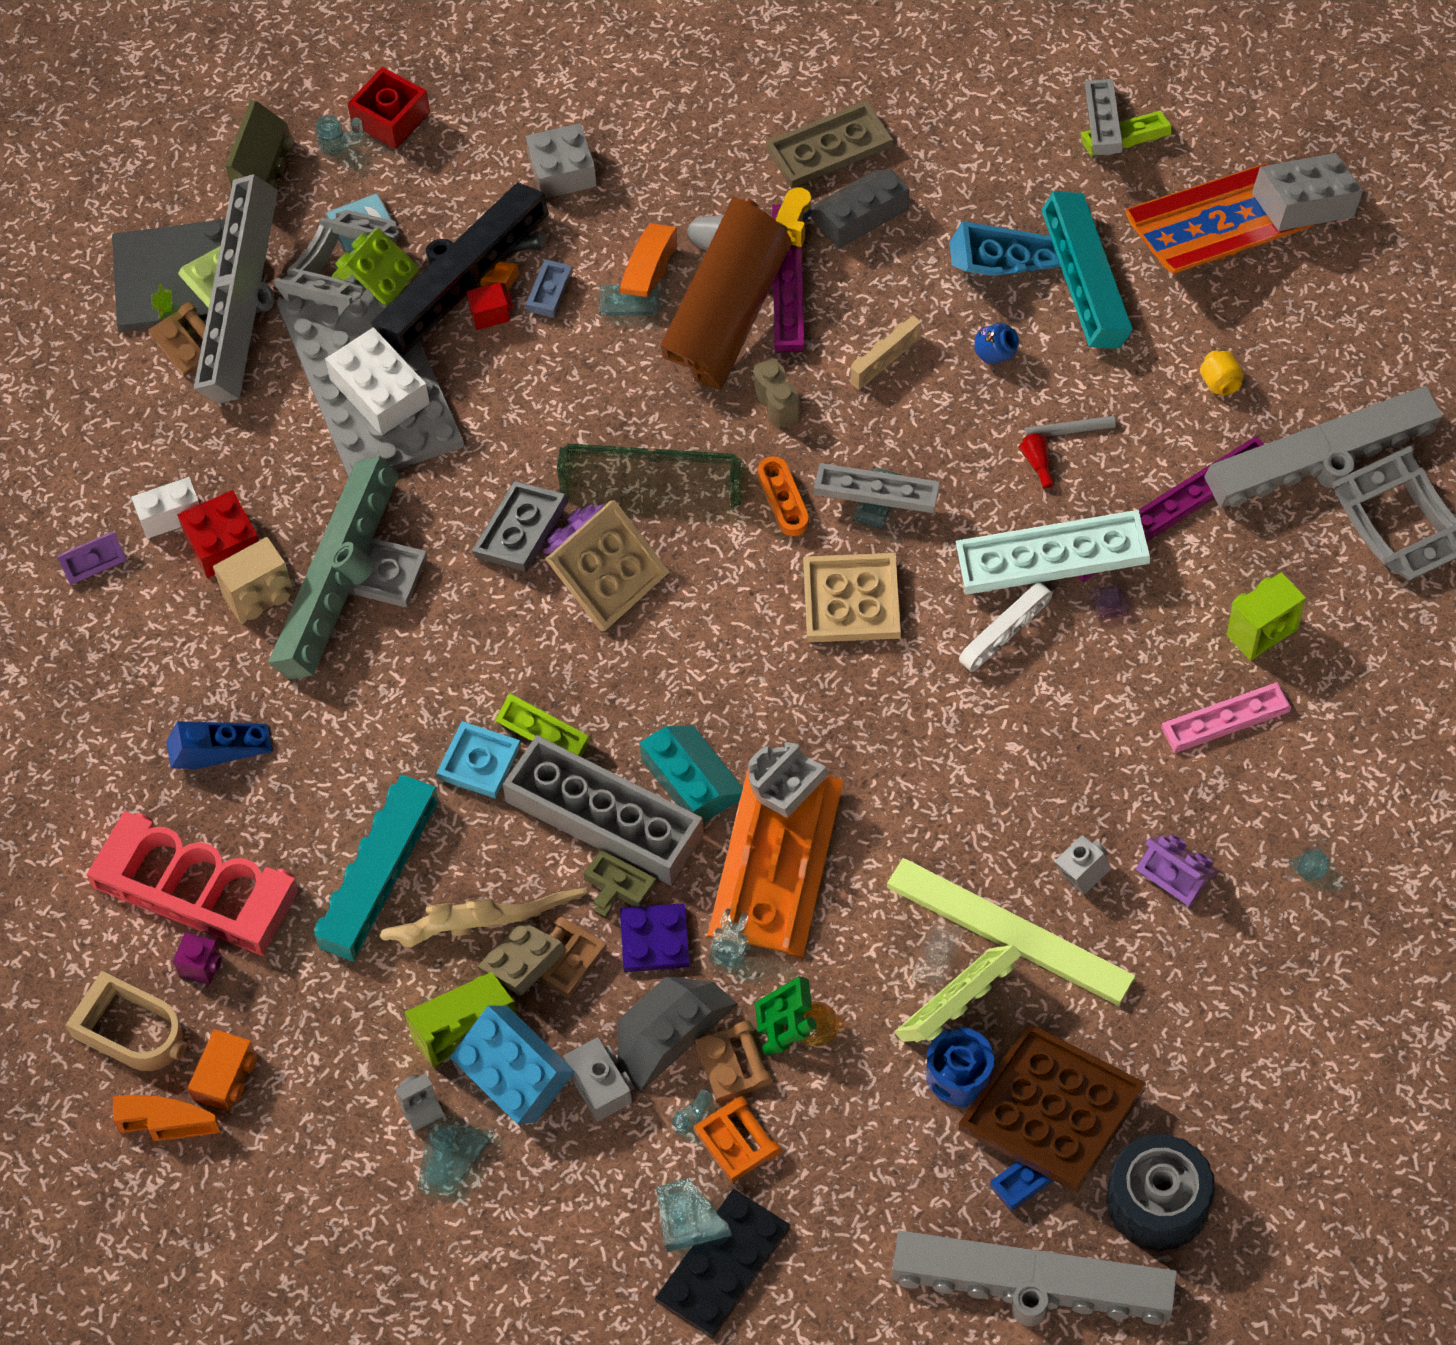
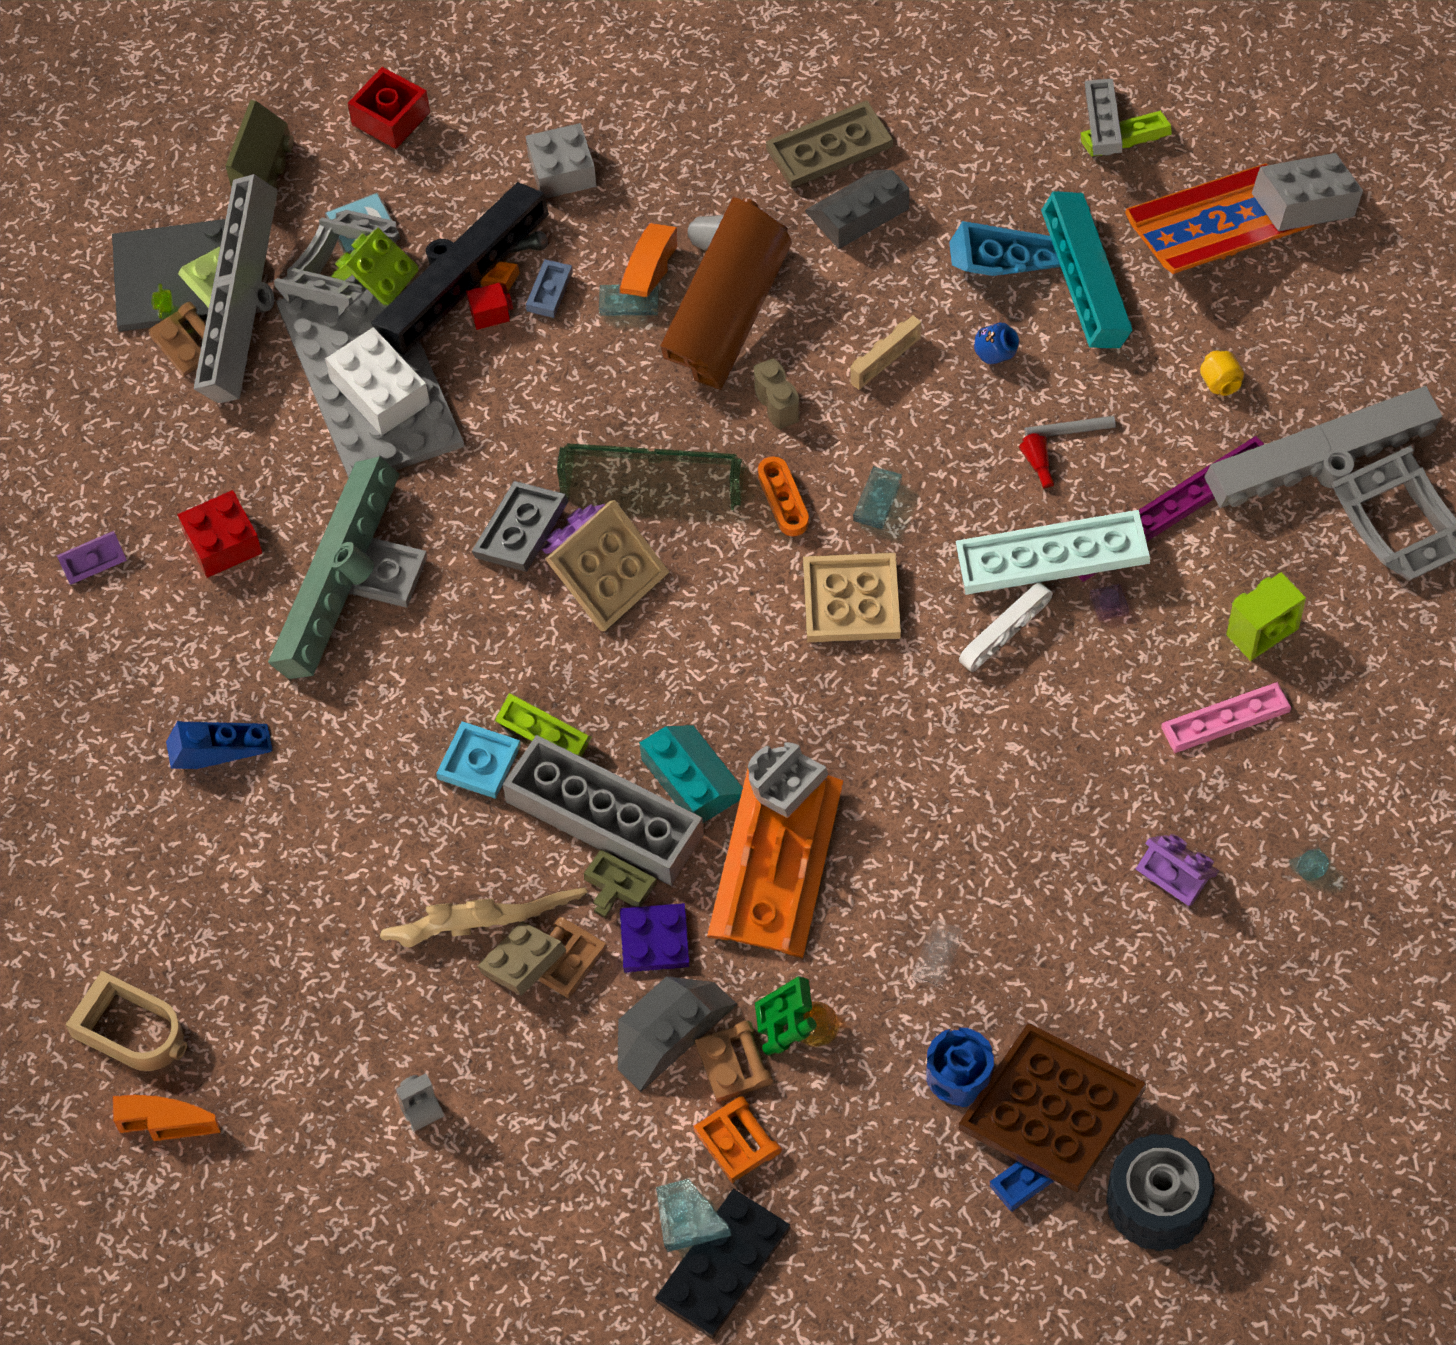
coral fence [86,811,299,956] -> none
white brick [131,477,199,539] -> none
magenta brick [173,932,222,985] -> none
orange brick [188,1029,257,1112] -> none
tan brick [213,537,294,624] -> none
teal brick [314,774,439,962] -> none
clear light blue piece [315,115,364,156] -> none
lime wedge [404,972,517,1068] -> none
clear light blue wing [417,1124,494,1195] -> none
dark azure brick [450,1006,575,1124] -> none
light grey brick [563,1037,634,1122] -> none
clear light blue arm [672,1090,714,1135] -> none
clear light blue plate [708,908,748,970] -> none
magenta plate [772,204,804,353] -> none
yellow leg [775,187,811,247] -> none
light grey plate [814,463,940,513] -> none
yellowish green tile [887,858,1135,1006] -> none
light grey hinge [892,1230,1177,1326] -> none
yellowish green plate [894,945,1021,1043] -> none
light grey brick [1054,835,1112,895] -> none

